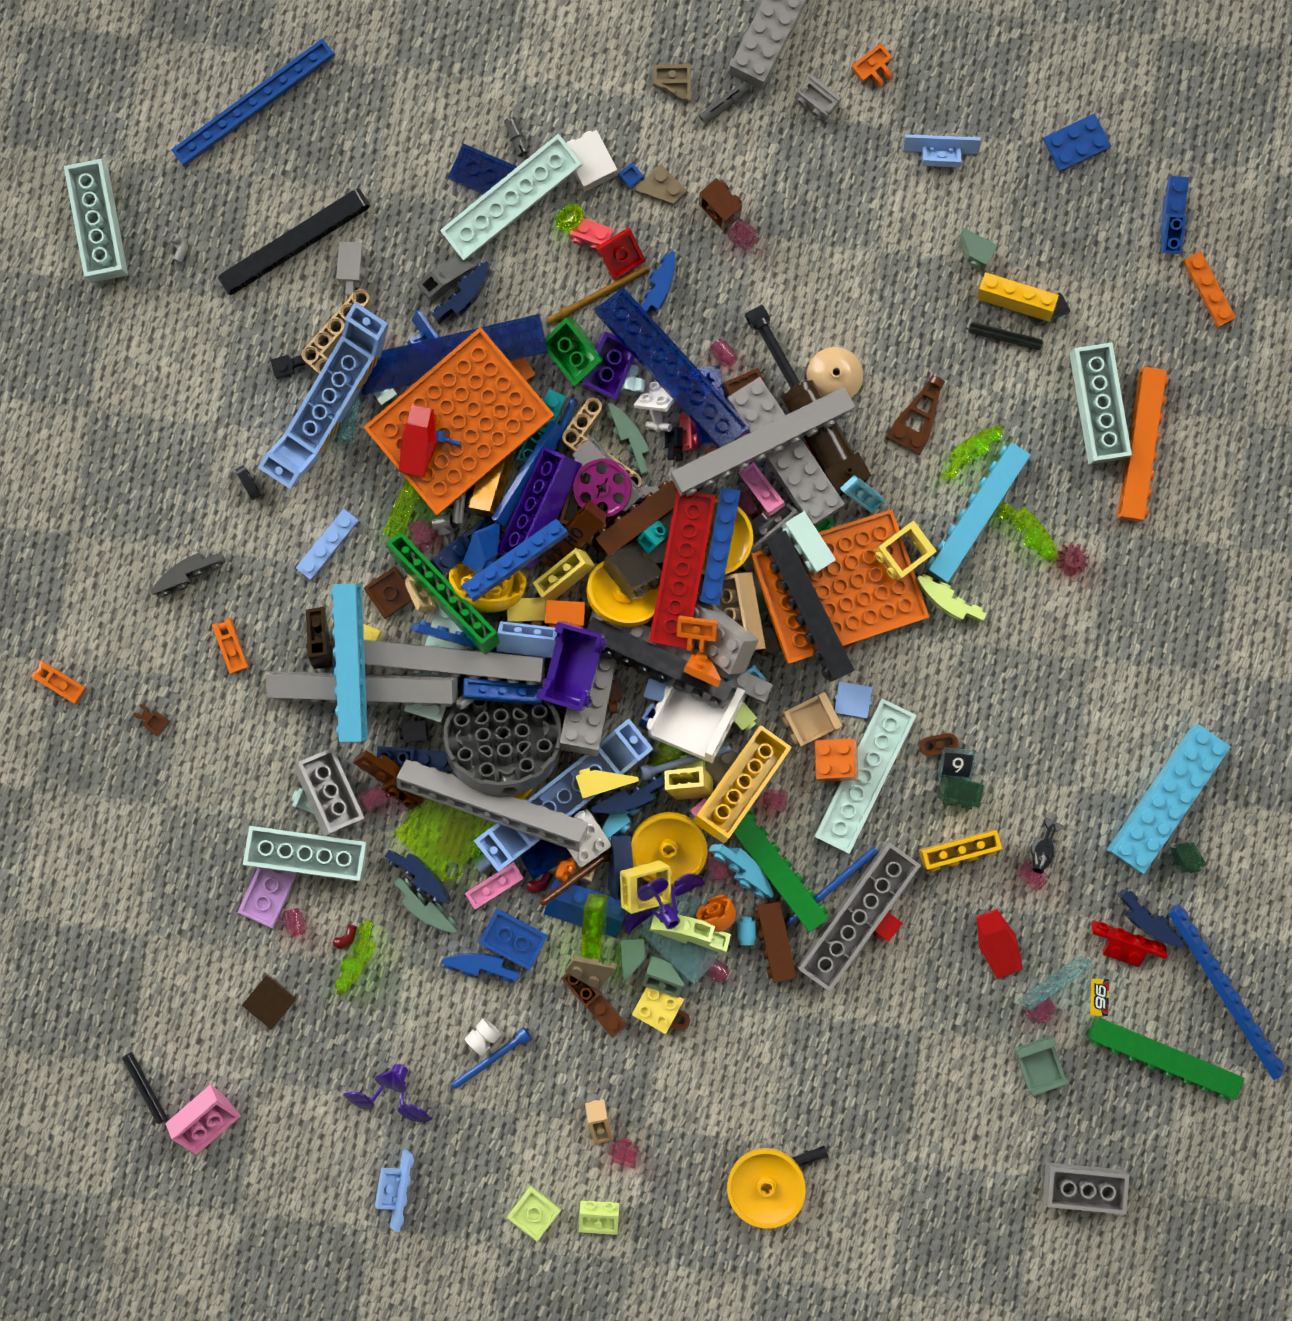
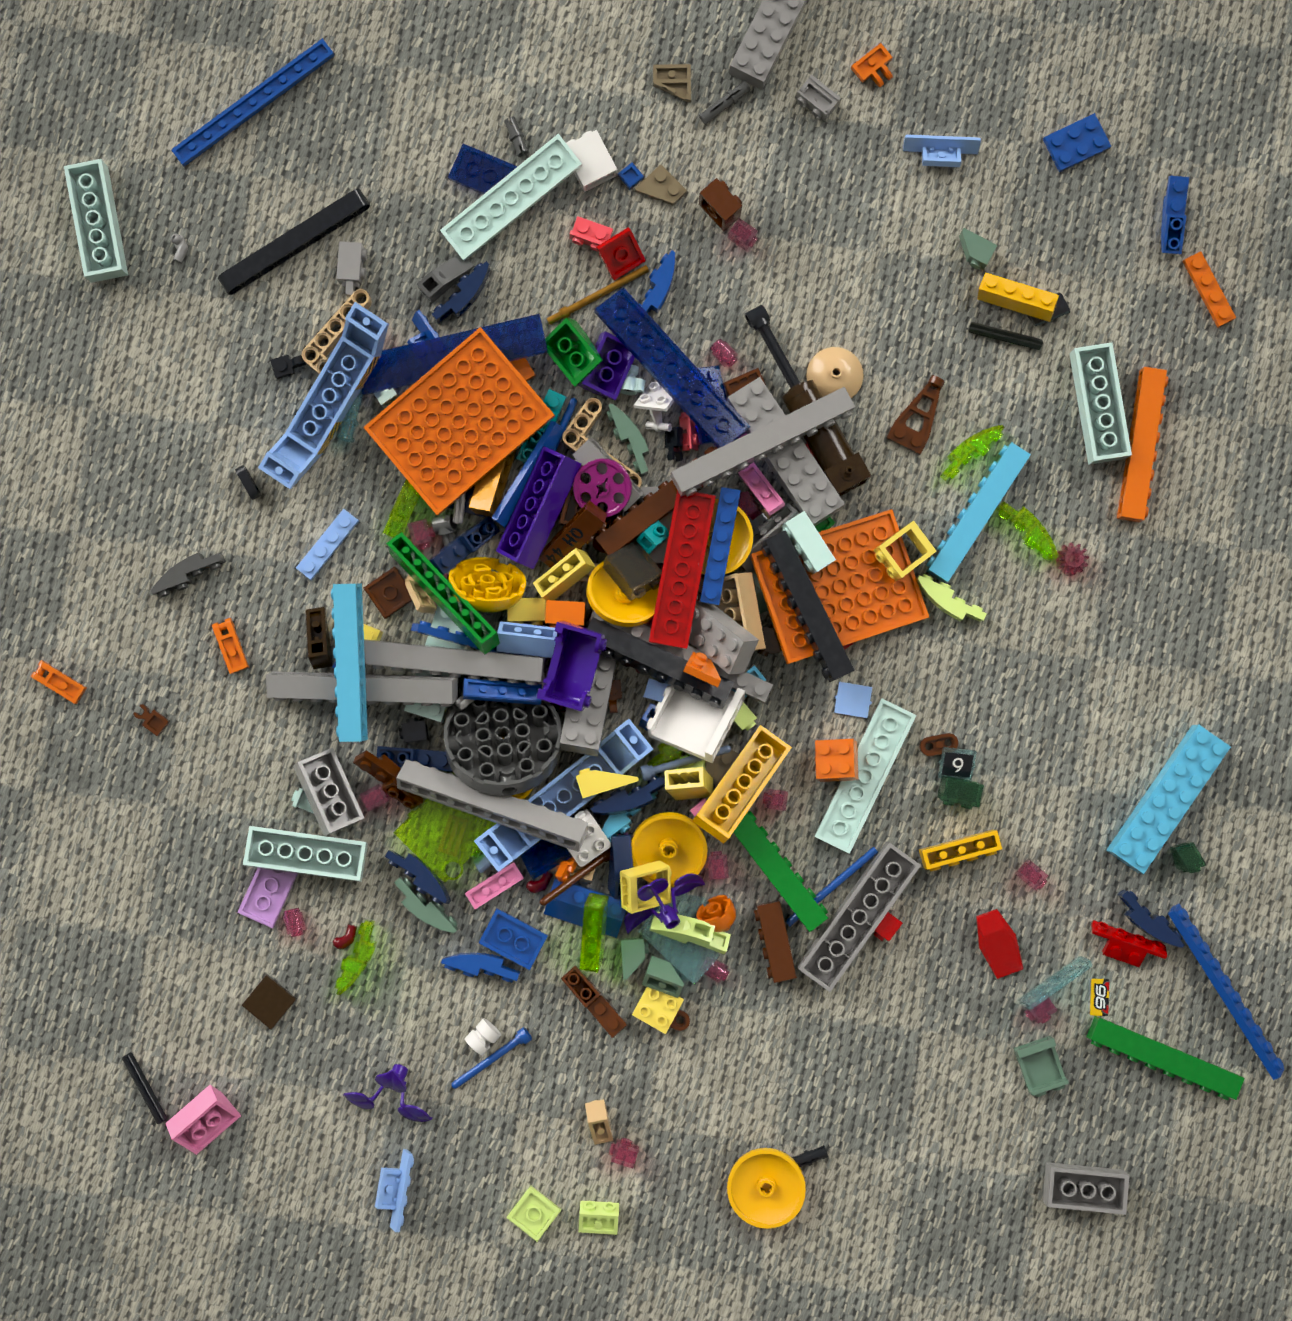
red piece [399,405,437,477] -> none
blue hand [436,431,461,446] -> none
blue plate [461,519,569,602] -> none
blue slope [463,523,500,574] -> none
clear neon green gear [555,203,584,231] -> none
dark tan wing [565,955,617,990] -> none
orange hinge [677,616,718,653] -> none
medium azure slope [709,844,774,899] -> none
medium azure brick [736,916,756,945] -> none
tan panel [781,692,842,747] -> none
medium azure tile [840,475,886,513] -> none
black animal [1031,817,1063,874] -> none

